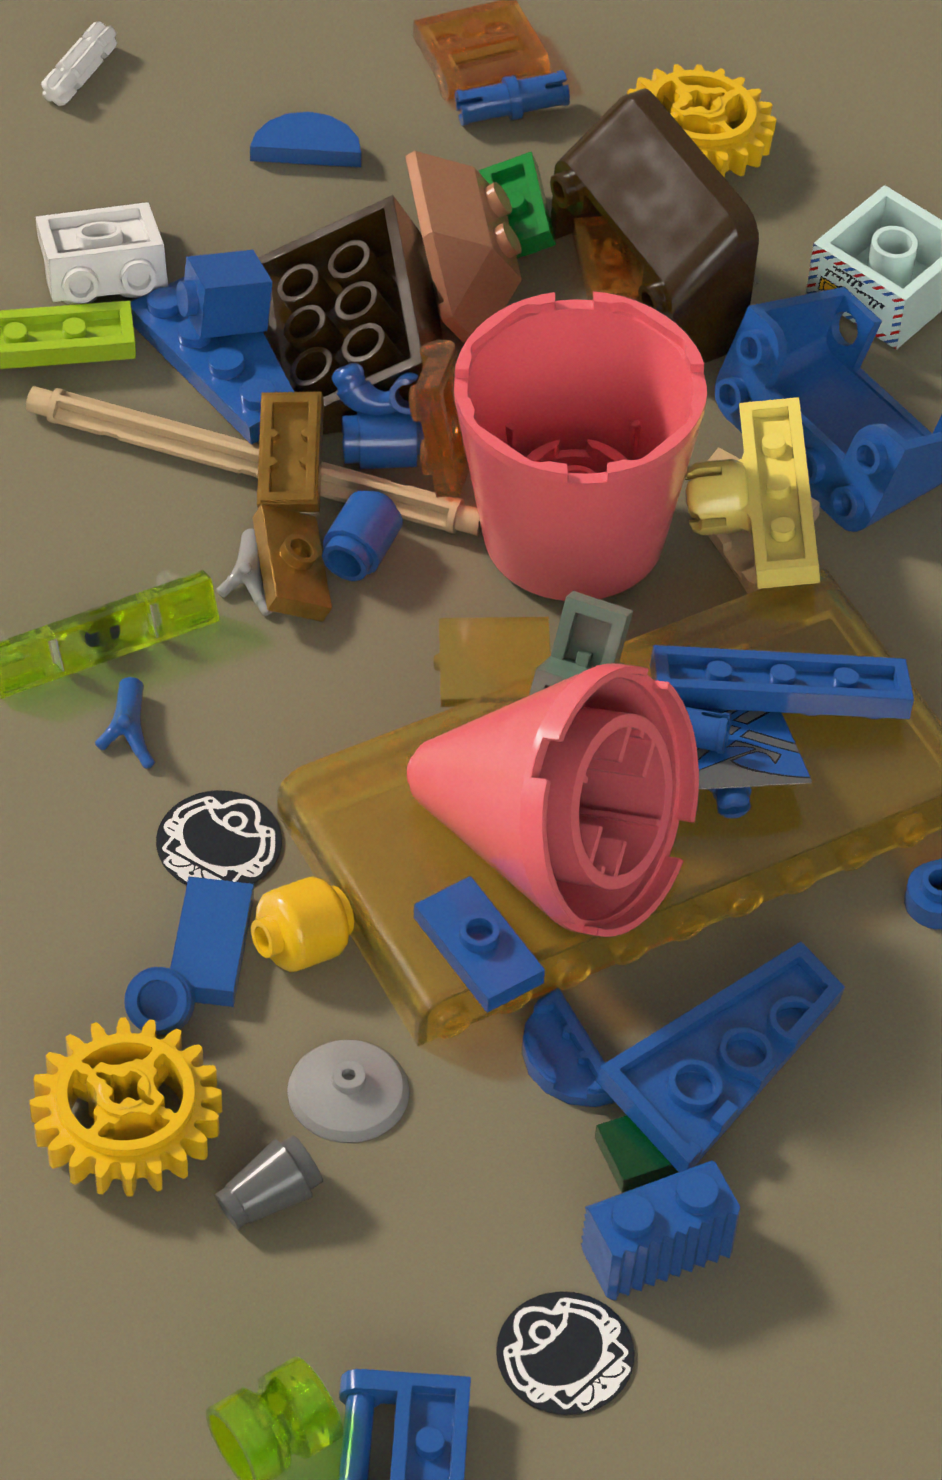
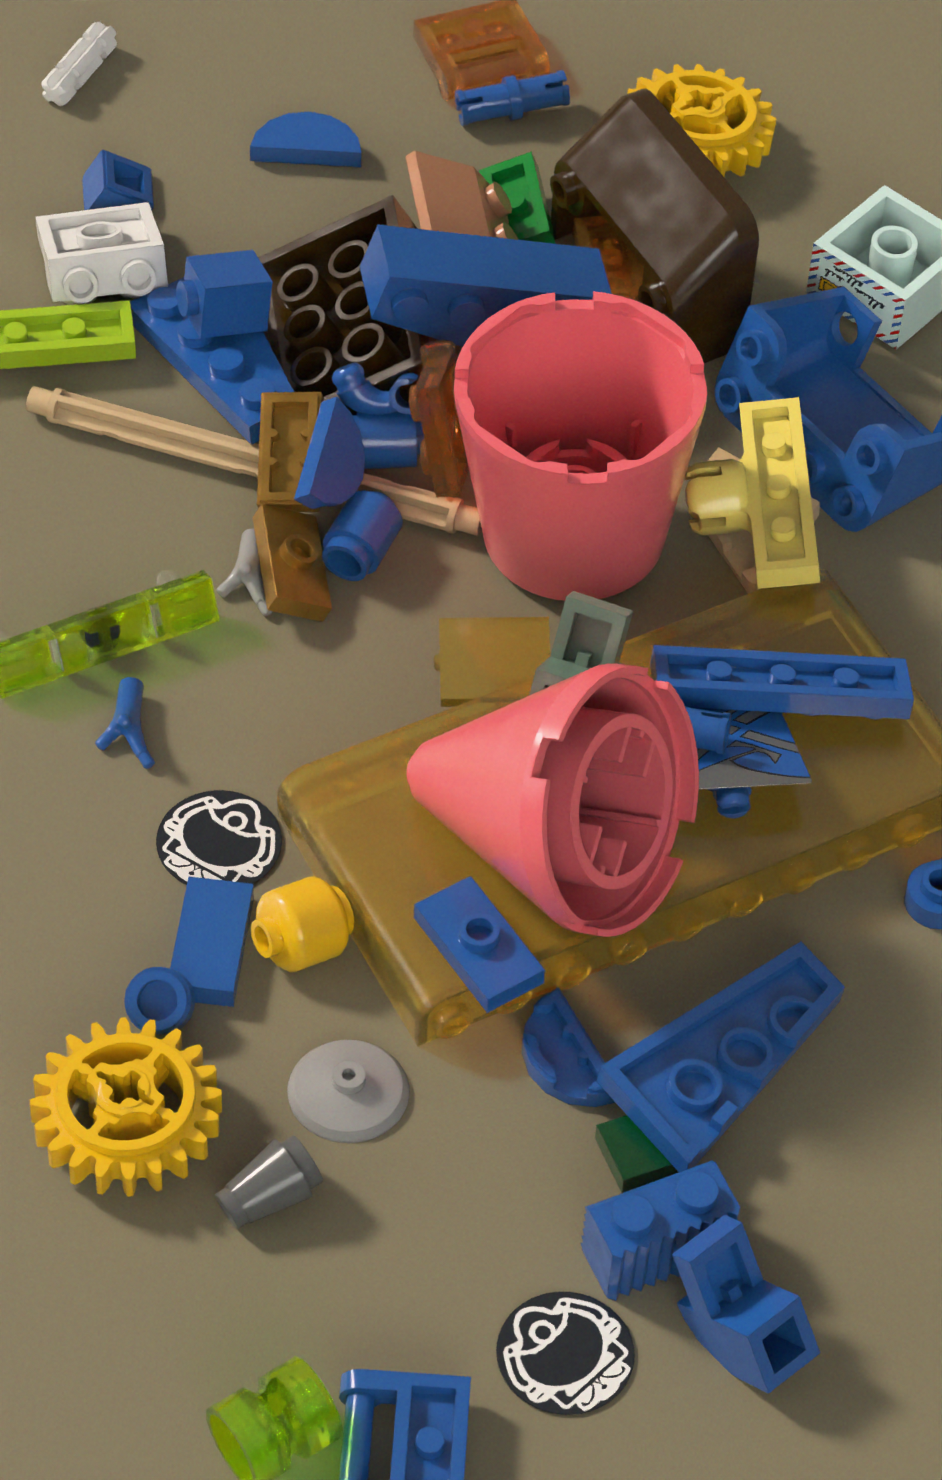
none -> blue slope [82,150,154,211]
none -> blue tile [294,397,365,509]
none -> blue wedge [360,225,612,347]
none -> blue brick [672,1215,820,1394]

